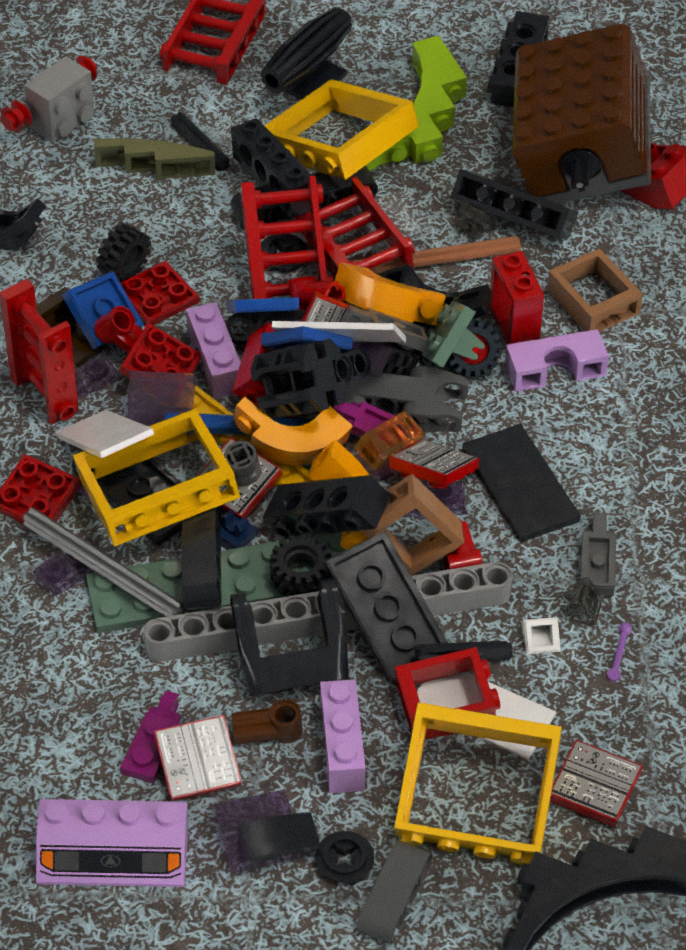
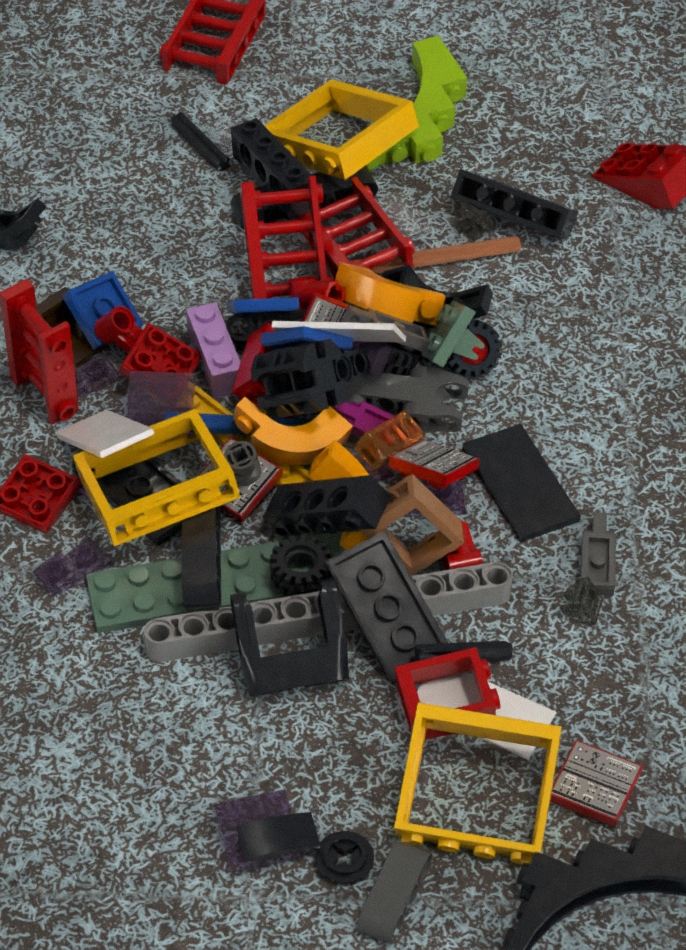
light grey brick [1,55,97,143] -> none
dark grey axle [23,508,184,617] -> none
lavender slope [36,799,189,887] -> none
olive slope [93,138,215,179] -> none
black tyre [96,223,151,283] -> none
red tile [120,260,200,326] -> none
magenta hinge [120,690,181,784] -> none
tile [154,715,242,802] -> none
dark blue tile [220,509,258,550] -> none
reddish brown piece [231,699,303,745] -> none
black plate [260,7,352,100] -> none
black gear [261,234,307,273] -> none
lavender arch [320,680,366,793] -> none
black brick [487,11,550,108] -> none
red window [489,251,544,345] -> none
lavender arch [505,329,609,392] -> none
reddish brown piece [512,23,651,204] -> none
white slope [521,617,561,654] -> none
medium nougat window [547,248,643,332] -> none
medium lavender hinge [607,622,632,682] -> none

